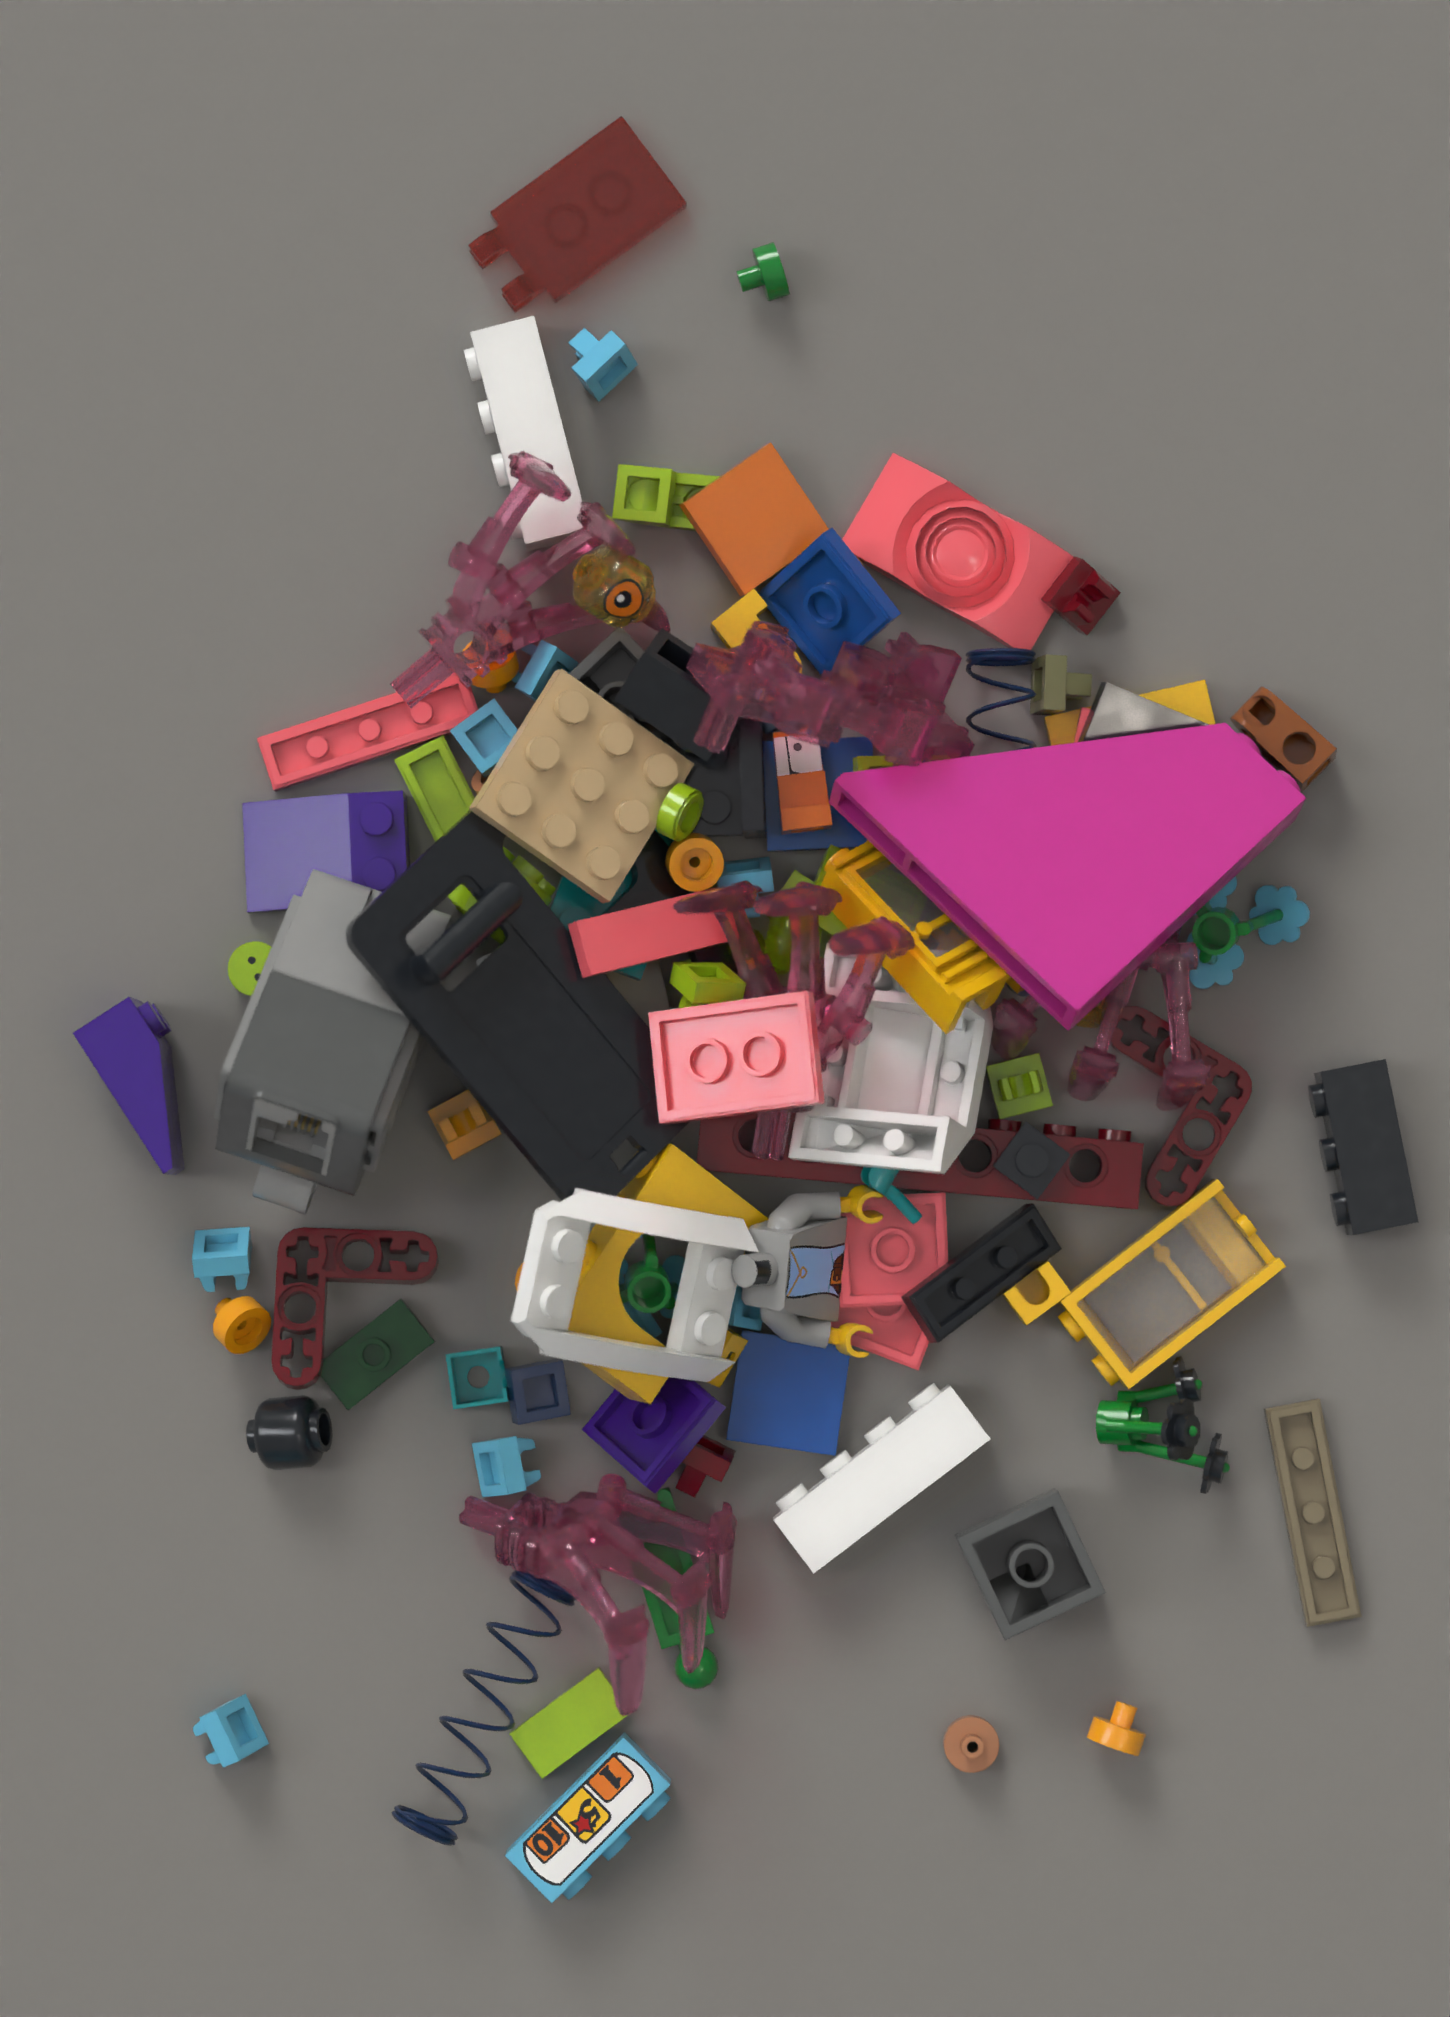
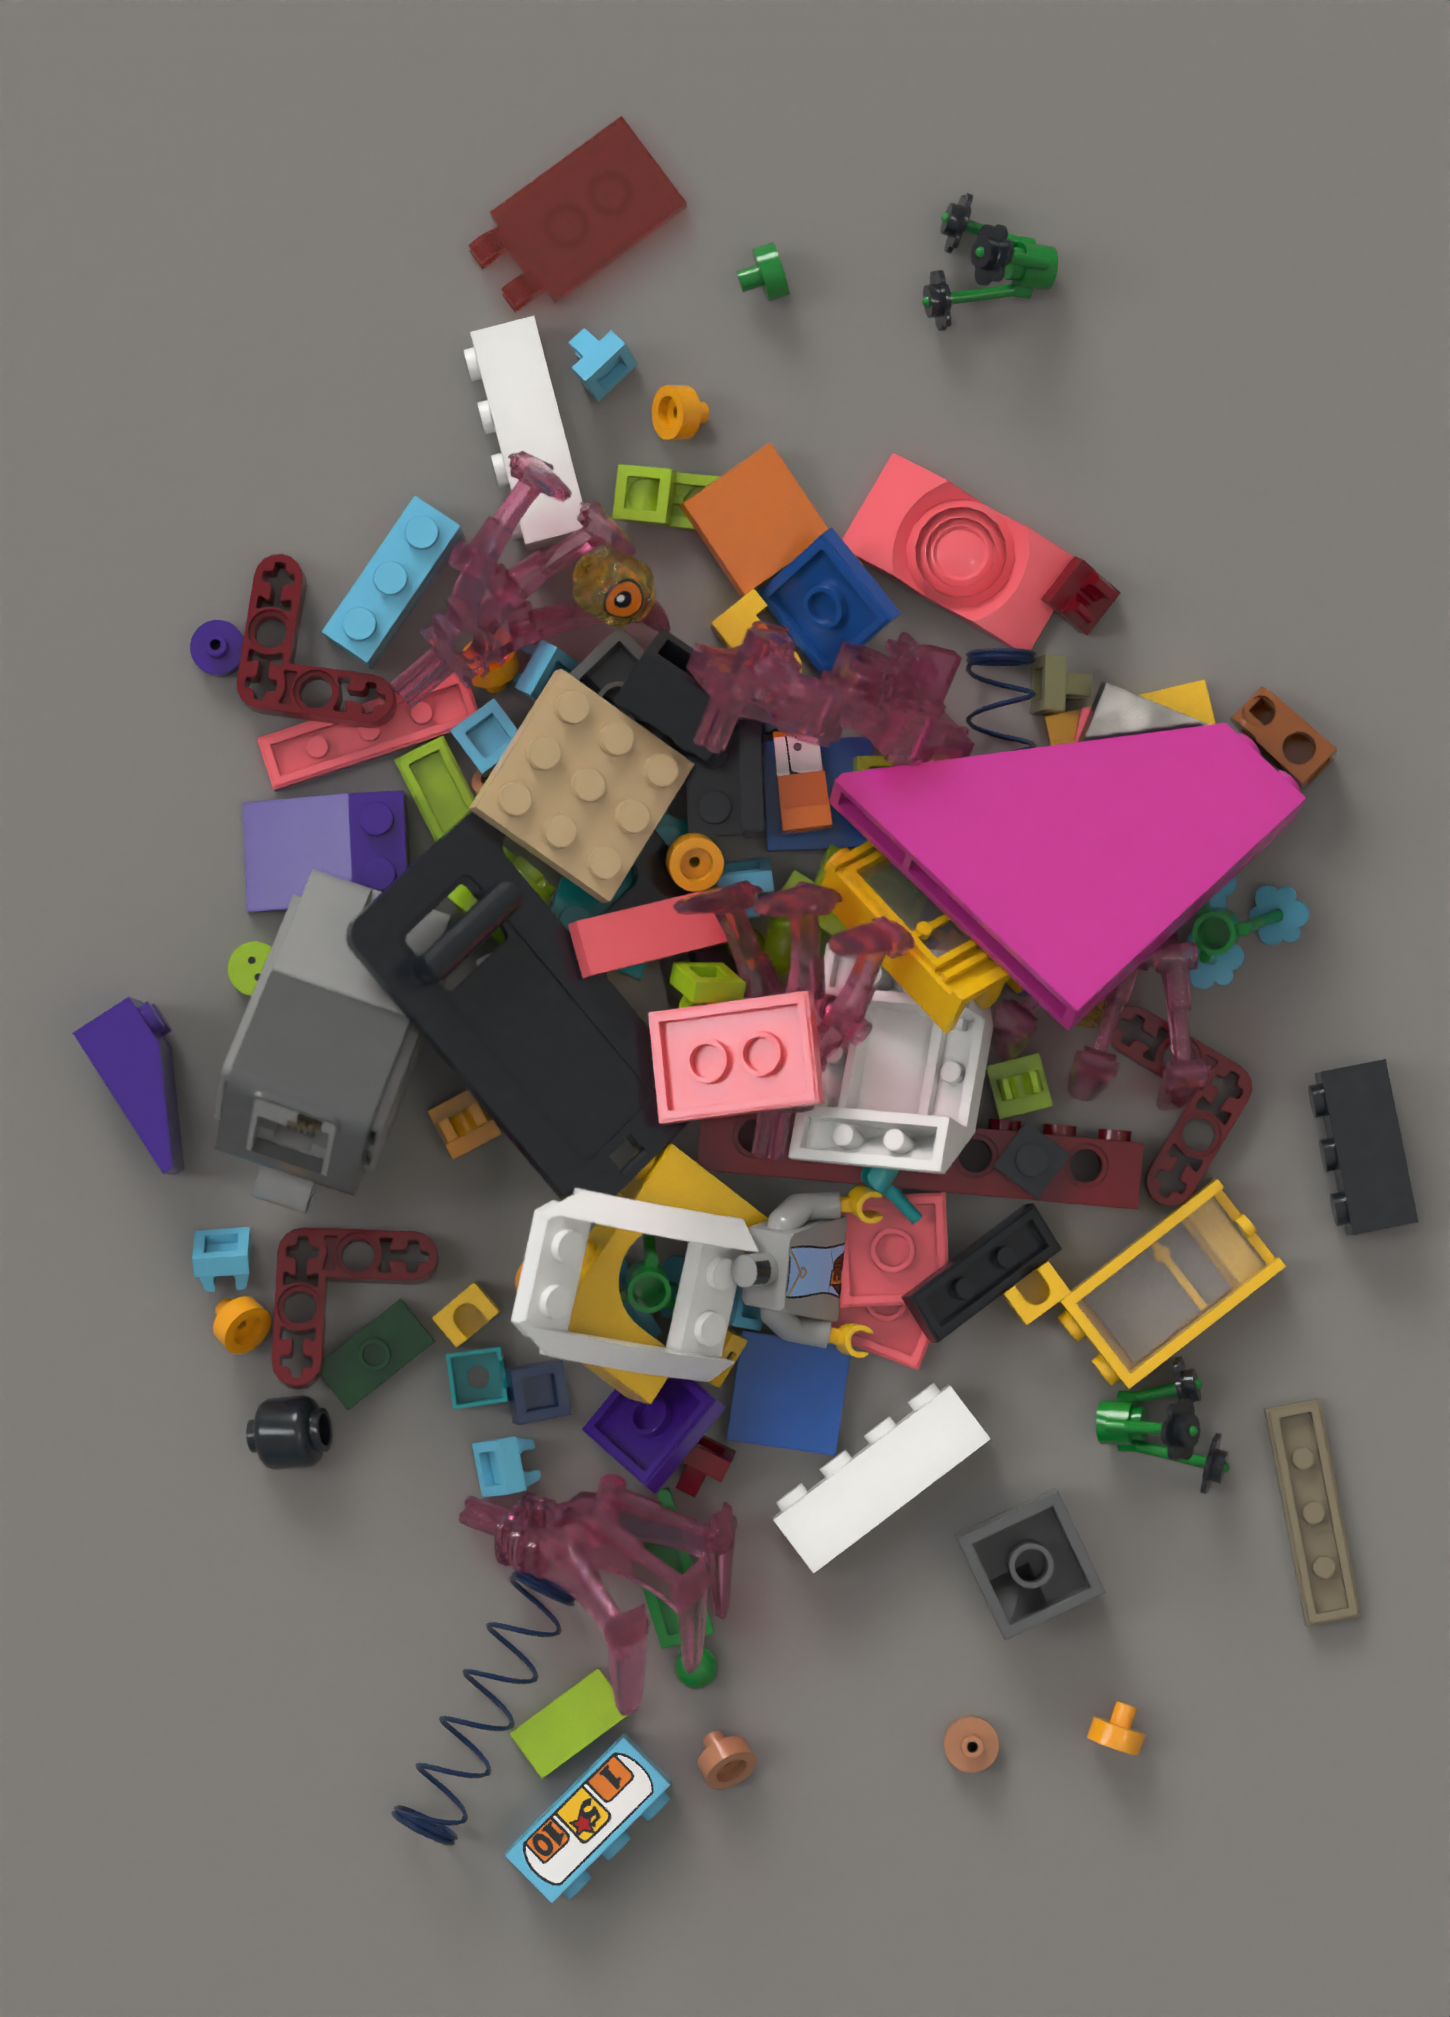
medium azure tile [193,1694,269,1768] -> none
lime tile [656,783,704,841] -> none
none -> dark purple tile [190,620,244,677]
none -> dark red beam [237,554,397,728]
none -> medium azure brick [322,495,464,670]
none -> yellow piece [432,1282,501,1348]
none -> light orange tile [652,385,709,440]
none -> nougat tile [697,1730,757,1790]
none -> plant [922,193,1058,331]

